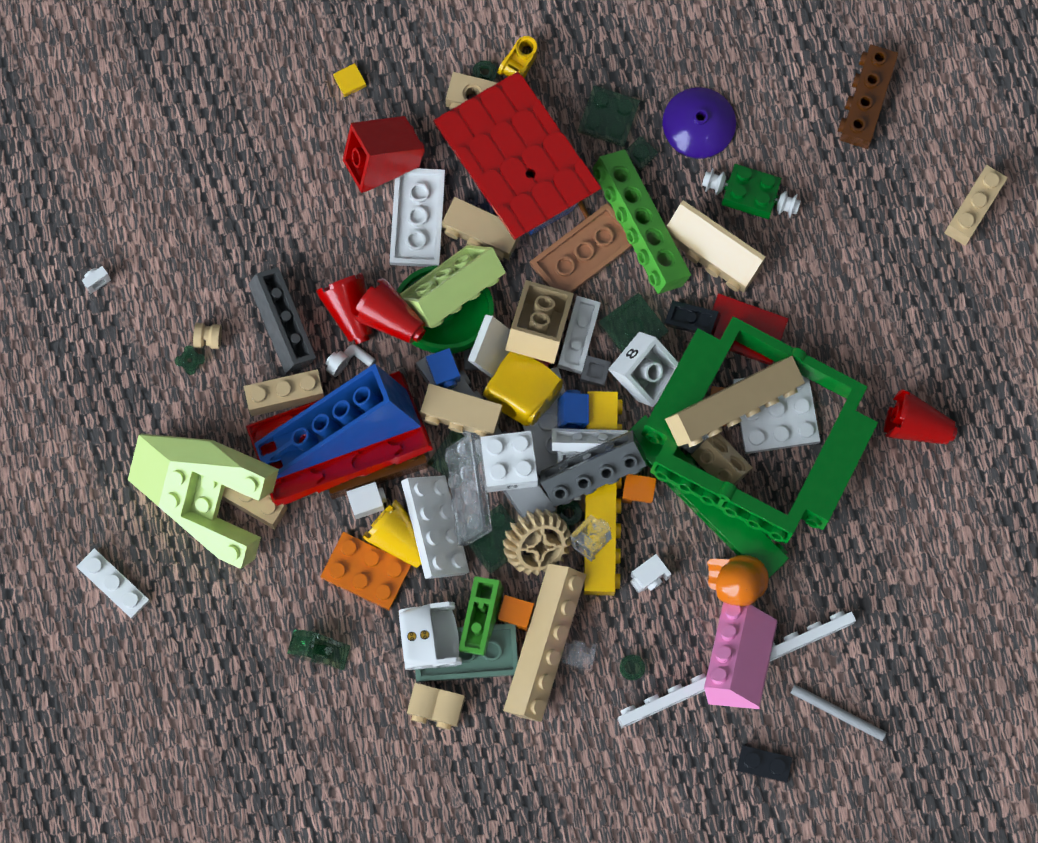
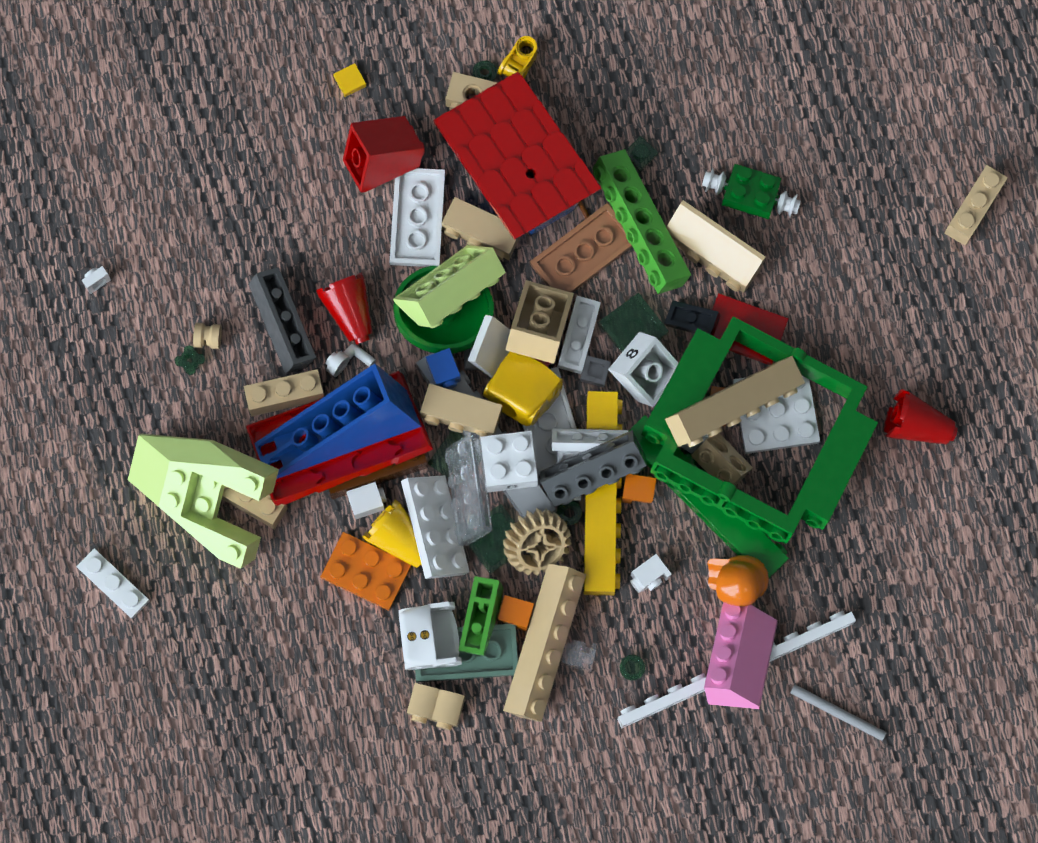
clear green slope [287,629,350,670] -> none
red cone [353,278,426,344] -> none
blue brick [557,390,589,429] -> none
clear brick [570,515,612,562] -> none
clear green plate [578,85,640,147] -> none
dark purple dish [662,87,736,159] -> none
black plate [736,745,793,783] -> none
reddish brown brick [838,44,898,149] -> none

